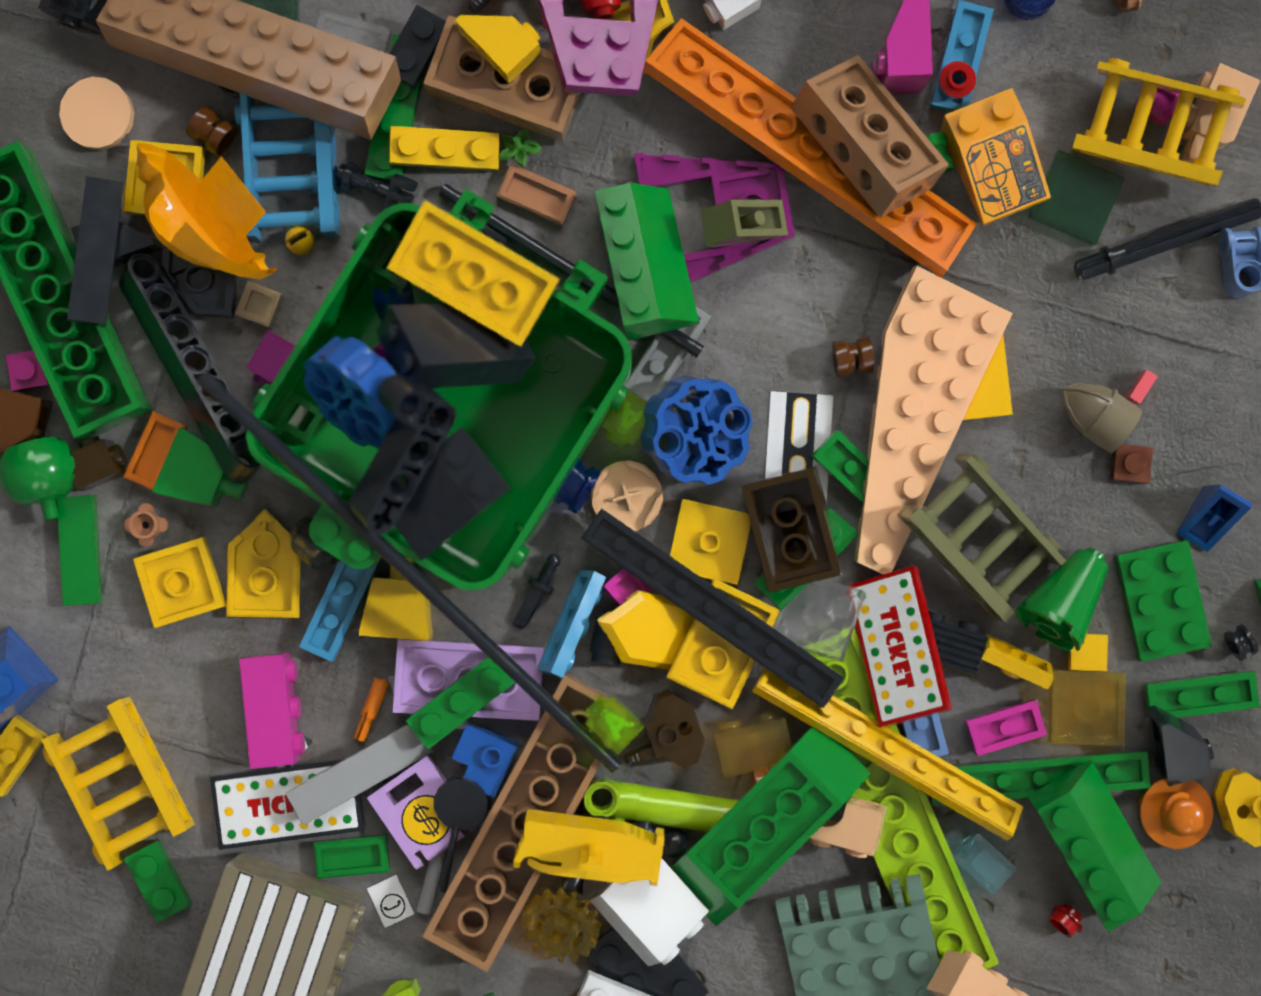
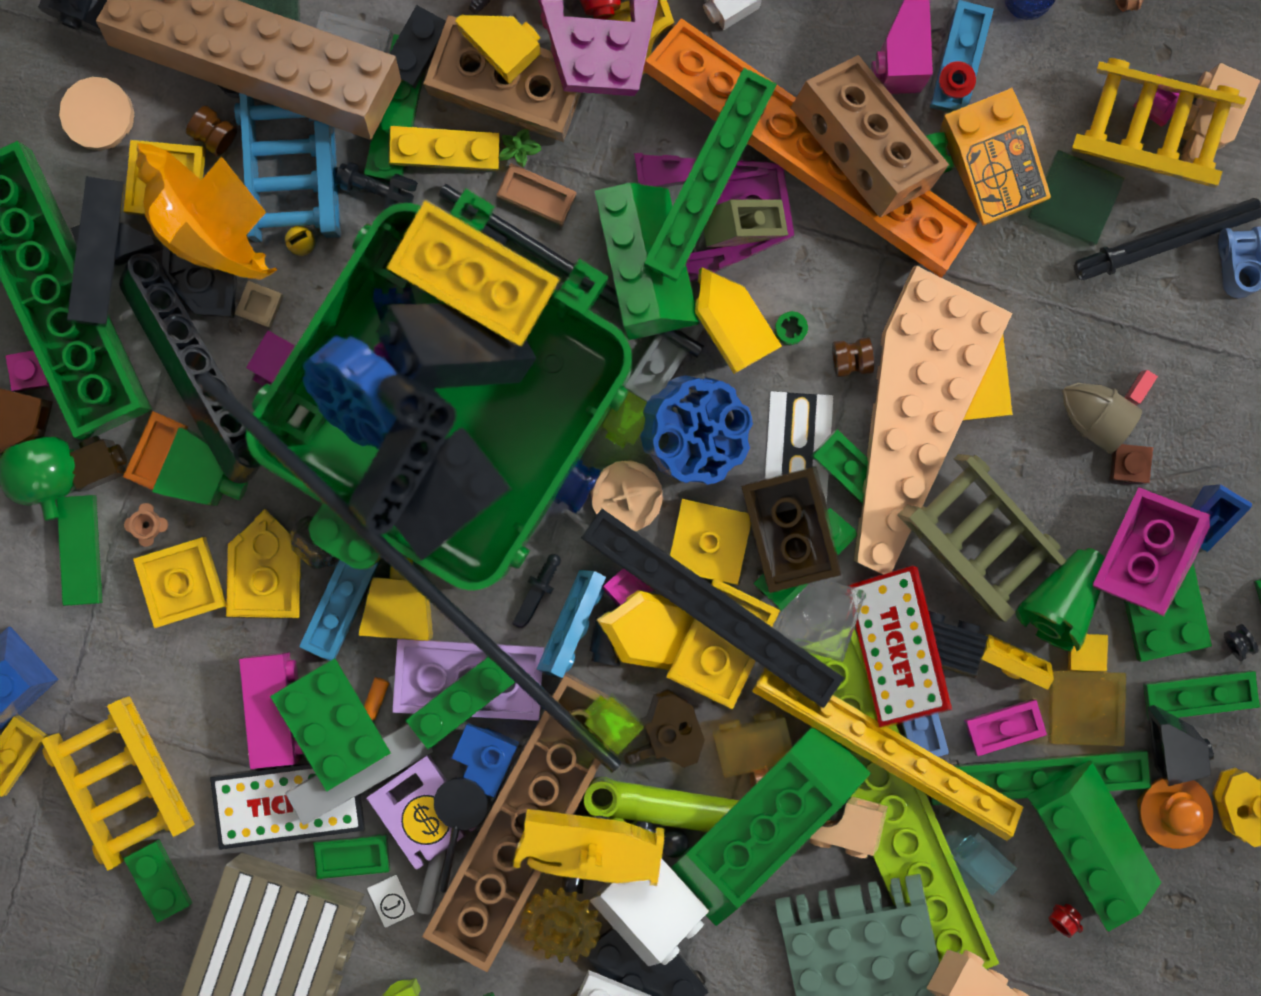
none -> green plate [270,658,391,792]
none -> green plate [643,67,777,282]
none -> yellow tile [695,267,782,374]
none -> green bush [774,311,808,345]
none -> dark pink slope [1093,487,1210,616]

